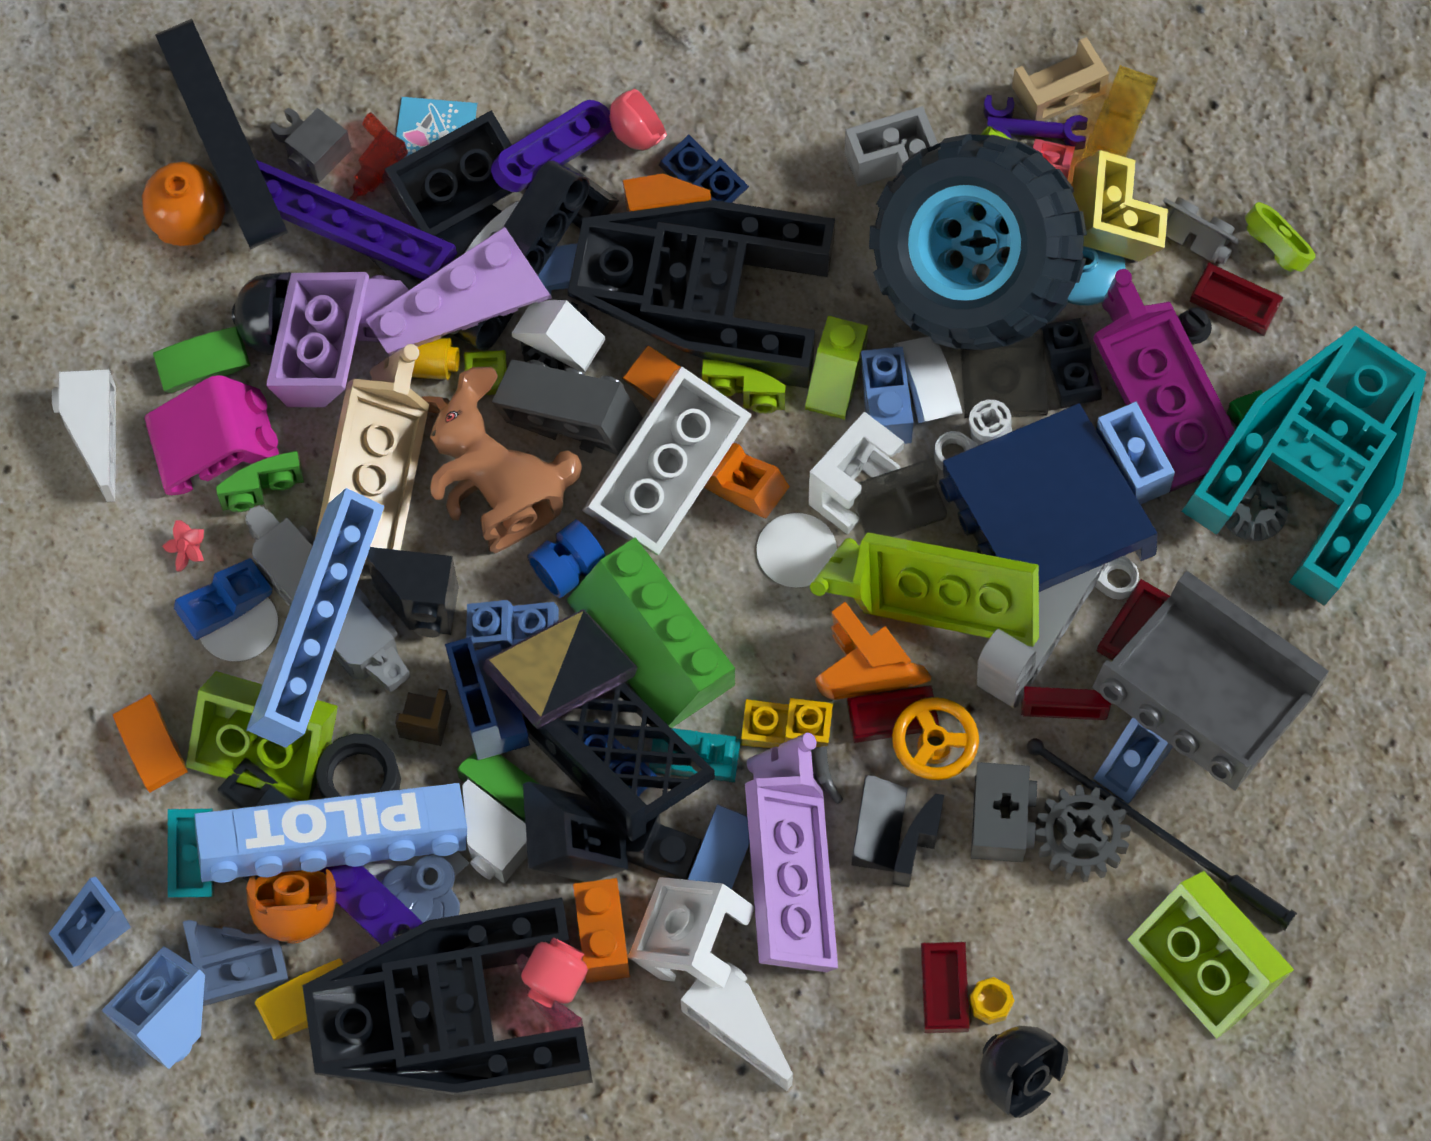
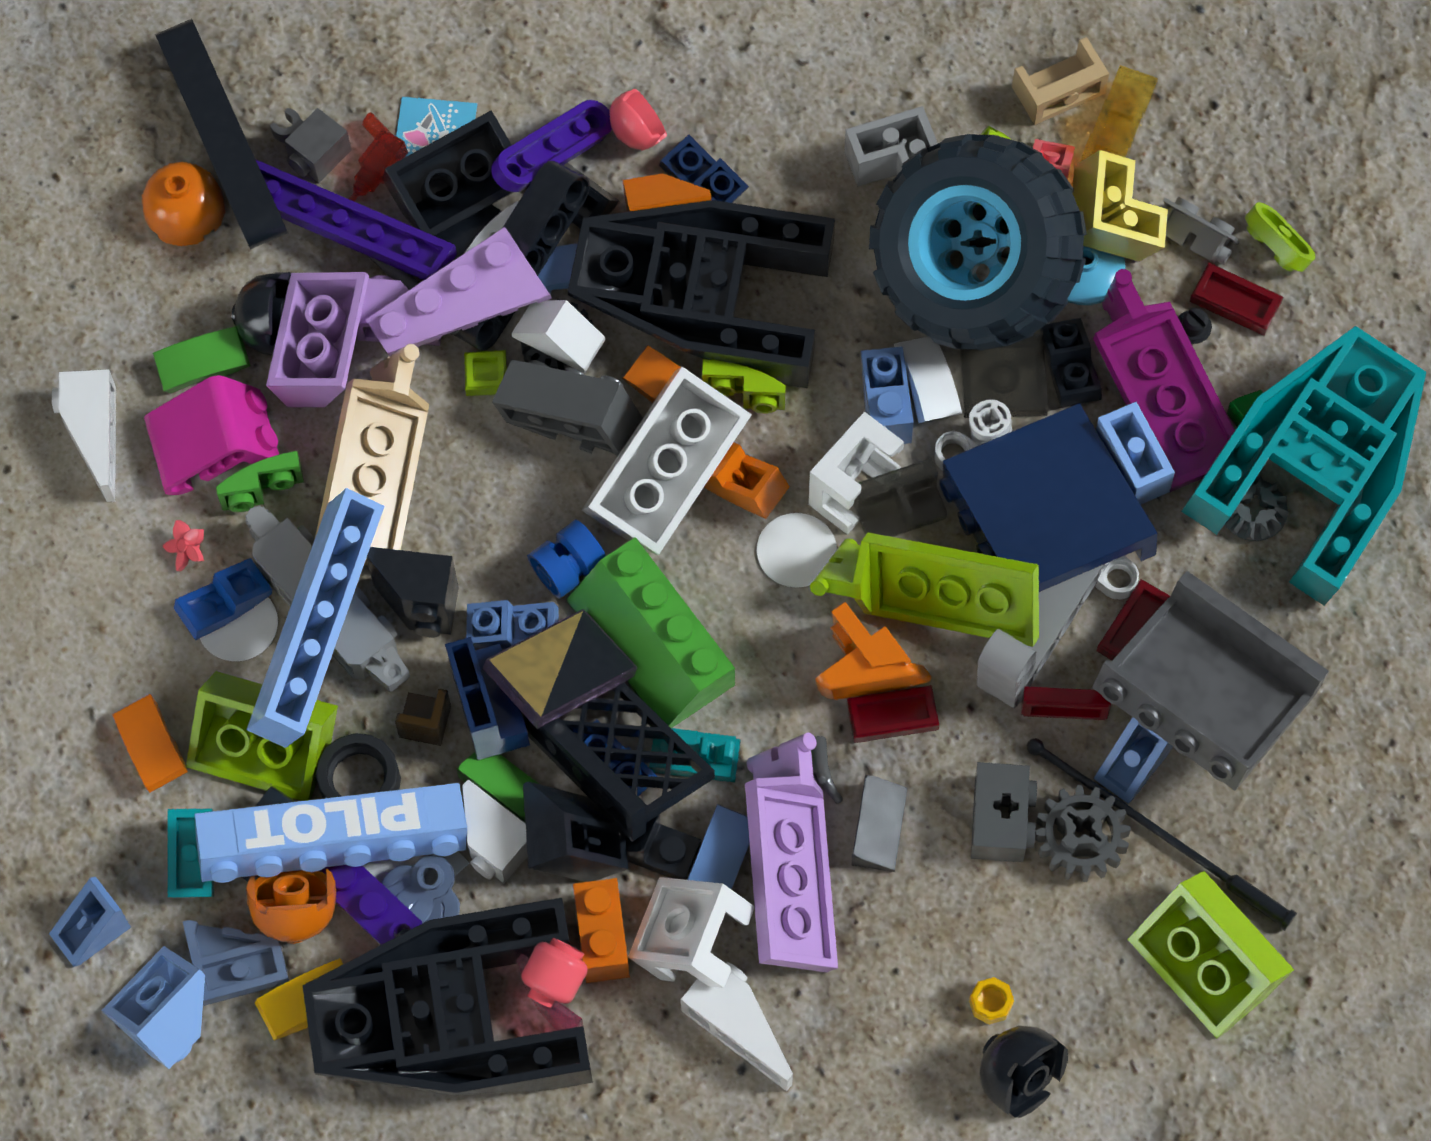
black tile [217,757,278,809] -> none
yellow brick [412,338,460,380] -> none
nougat animal [421,367,582,553] -> none
yellow slope [740,698,833,748] -> none
lime slope [805,316,868,420] -> none
light orange piece [892,697,979,780] -> none
black slope [892,793,944,887] -> none
dark red tile [921,942,970,1033] -> none
dark purple bar [983,95,1088,150] -> none

